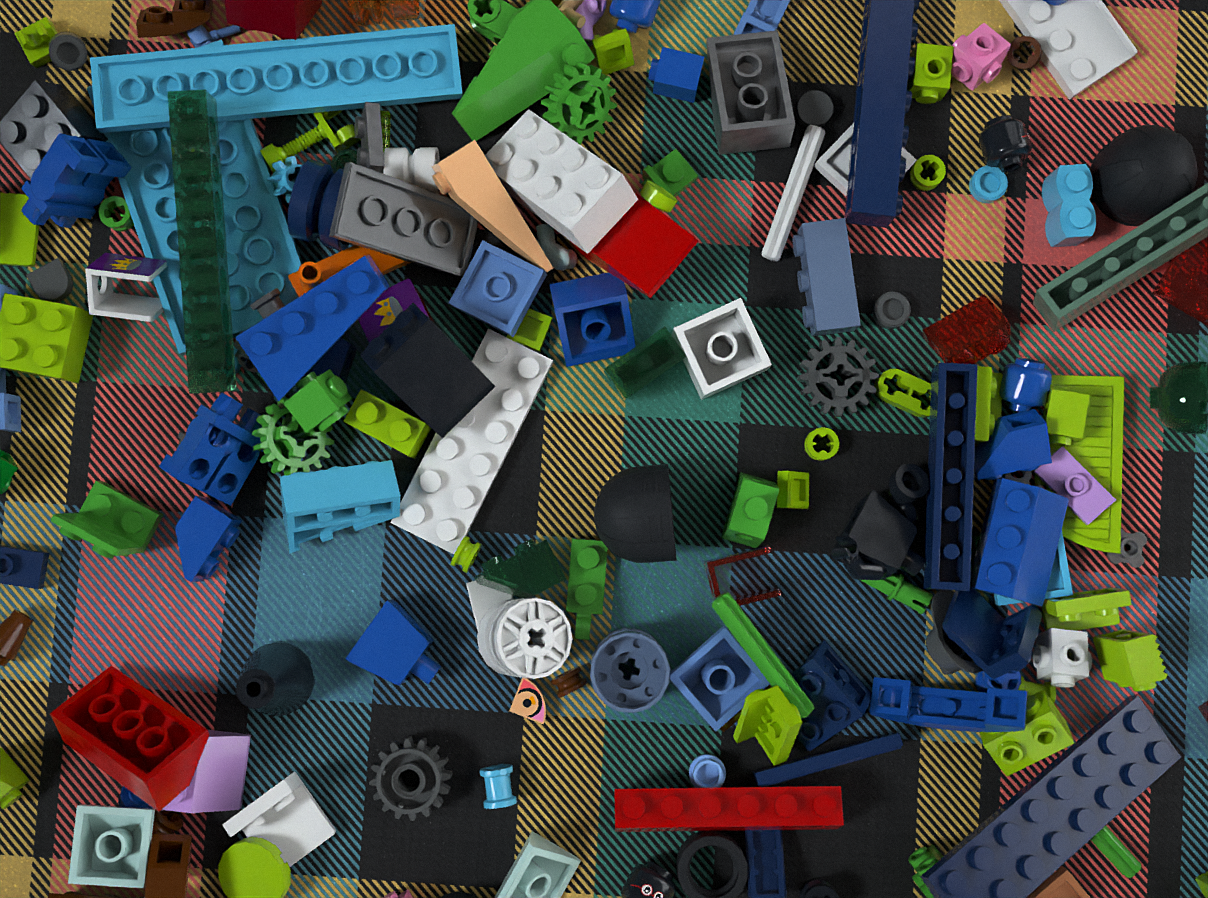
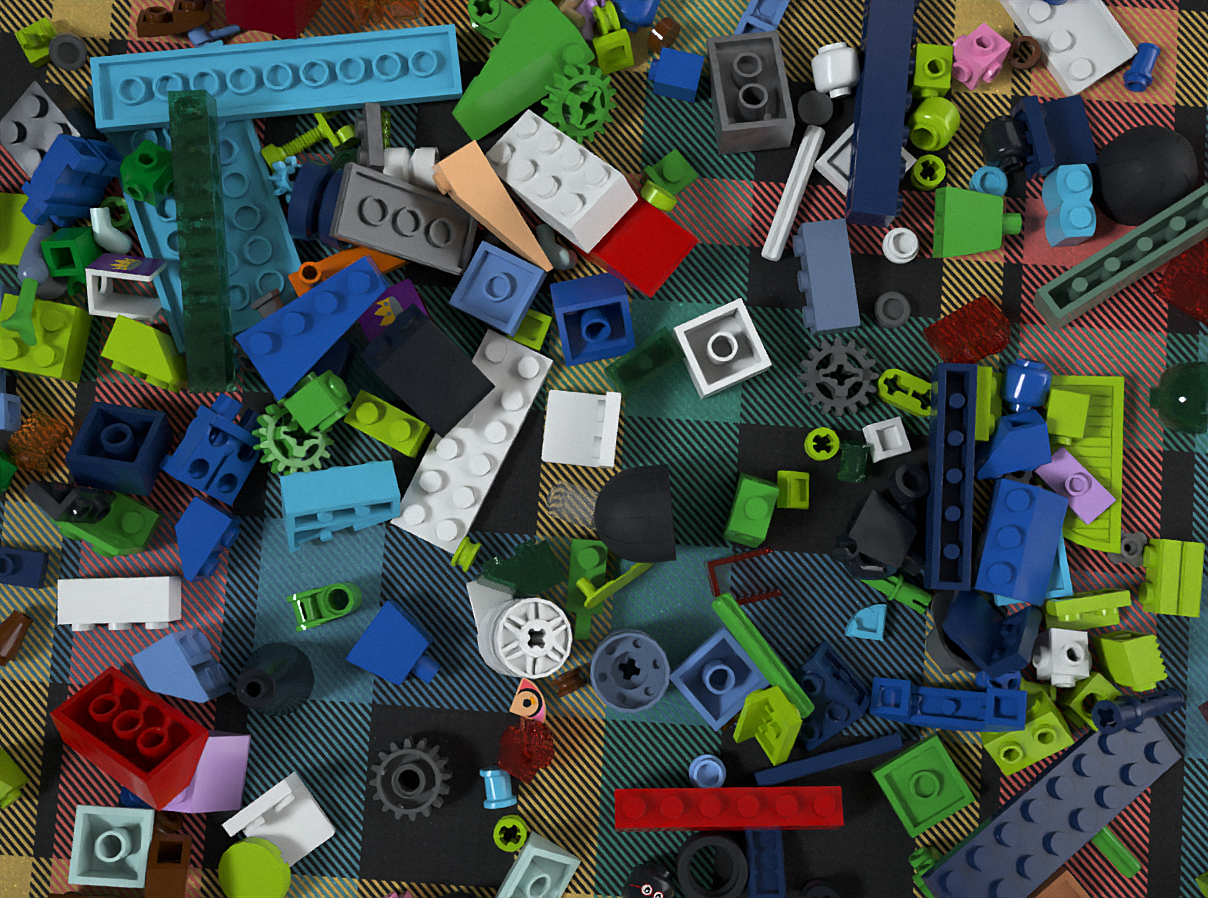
none -> piece [0,217,54,346]
none -> clear orange bracket [8,409,69,475]
none -> black bracket [23,480,117,524]
none -> green brick [40,226,103,296]
none -> white brick [58,576,181,631]
none -> dark blue brick [65,401,175,497]
none -> light aqua arm [90,207,132,255]
none -> lime slope [101,314,197,394]
none -> green brick [120,139,181,207]
none -> medium blue slope [131,628,231,703]
none -> bright green piece [286,581,362,633]
none -> lime bush [493,814,528,852]
none -> clear red brick [497,716,555,785]
none -> white bracket [541,390,621,469]
none -> clear brick [546,480,599,530]
none -> lime piece [576,562,655,609]
none -> lime bush [592,0,621,36]
none -> reddish brown tile [648,17,681,55]
none -> white head [811,42,861,99]
none -> clear green bush [835,440,872,483]
none -> medium azure tile [844,603,887,641]
none -> white plate [862,416,912,463]
none -> bright green plate [871,733,976,839]
none -> white plate [882,227,919,264]
none -> lime head [906,96,960,152]
none -> bright green torso [933,187,1022,258]
none -> dark blue bracket [1009,95,1098,180]
none -> lime brick [1056,670,1122,732]
none -> dark blue pin [1092,687,1185,735]
none -> blue pin [1123,43,1161,92]
none -> lime brick [1138,539,1205,618]

